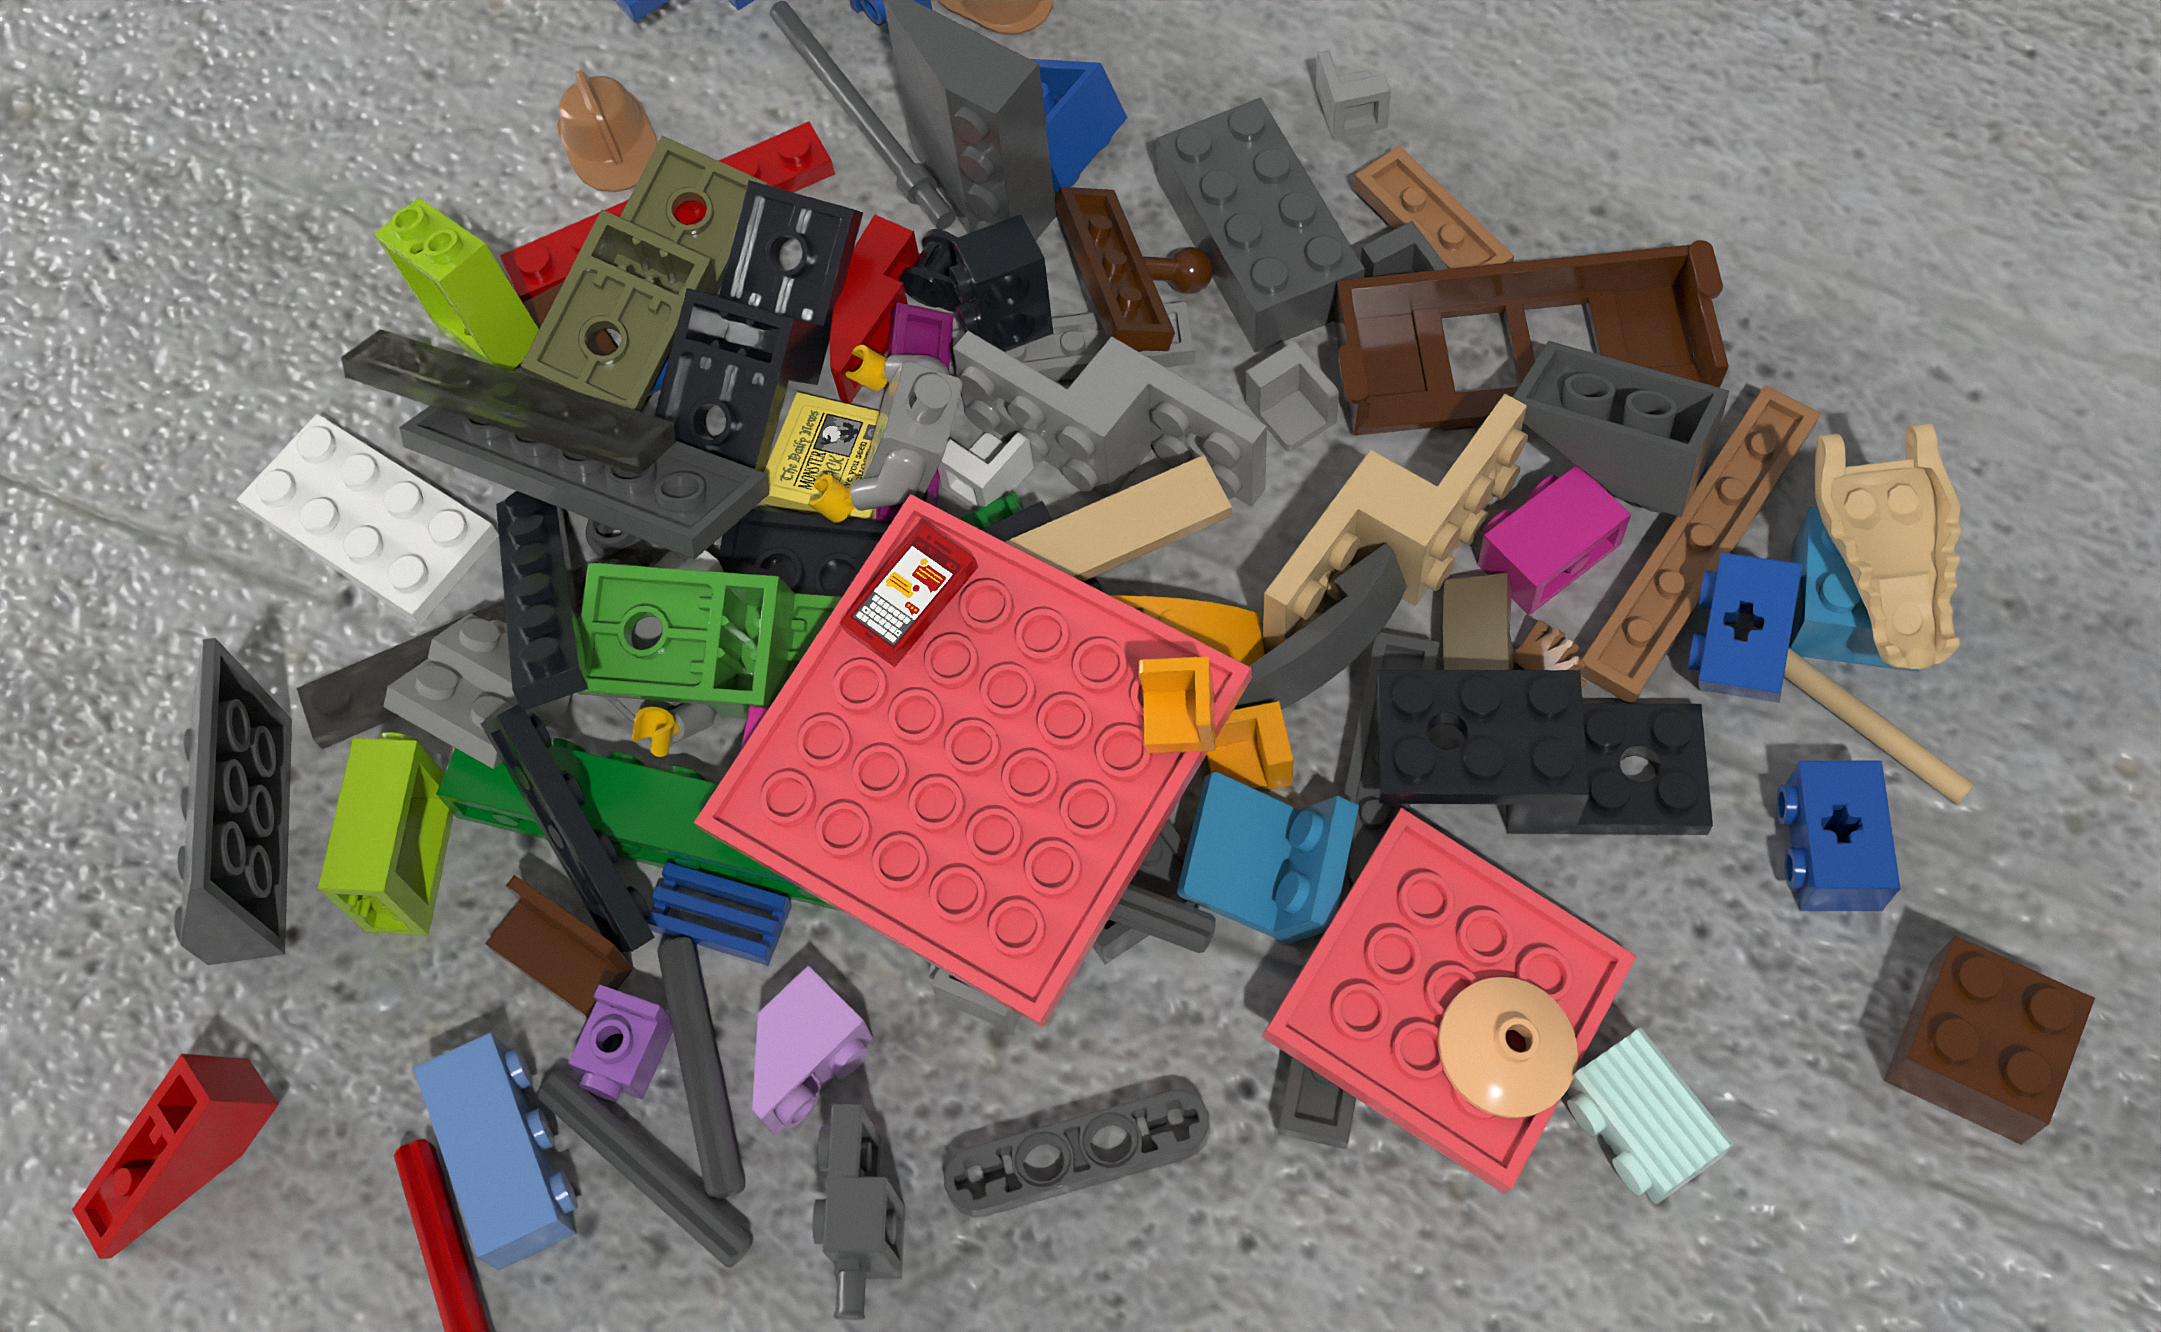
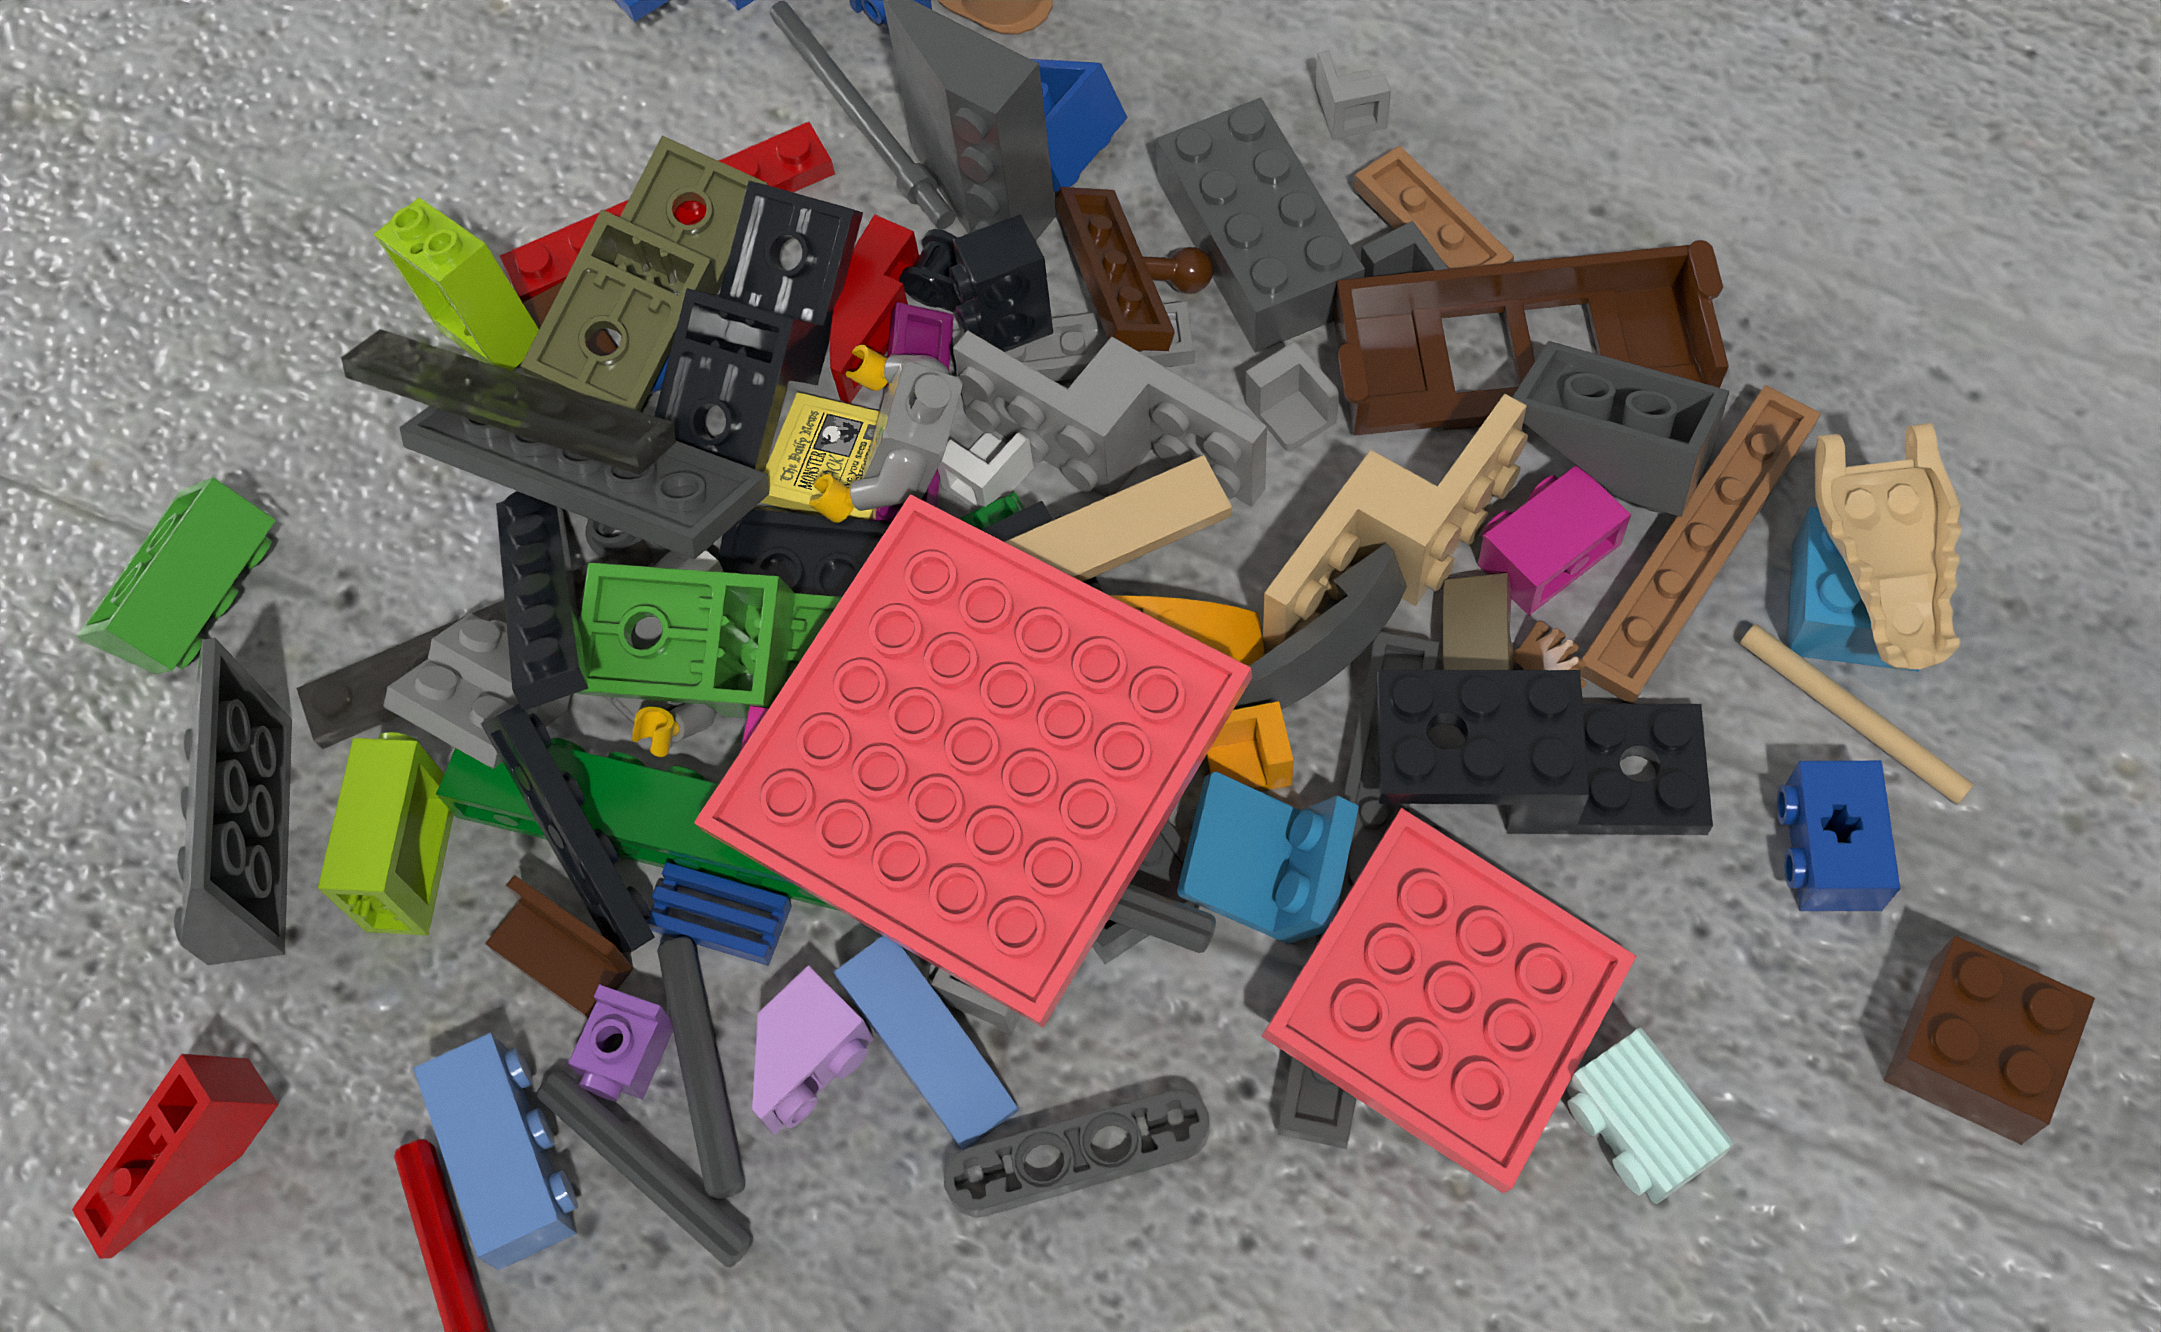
white plate [236,414,499,625] -> none
medium nougat piece [557,69,658,192] -> none
dark grey plate [812,1104,905,1320] -> none
tile [840,523,979,668] -> none
light orange panel [1139,656,1216,754] -> none
light nougat dish [1438,977,1578,1119] -> none
blue brick [1688,553,1802,703] -> none
none -> bright green slope [76,477,276,674]
none -> medium blue slope [834,936,1019,1150]

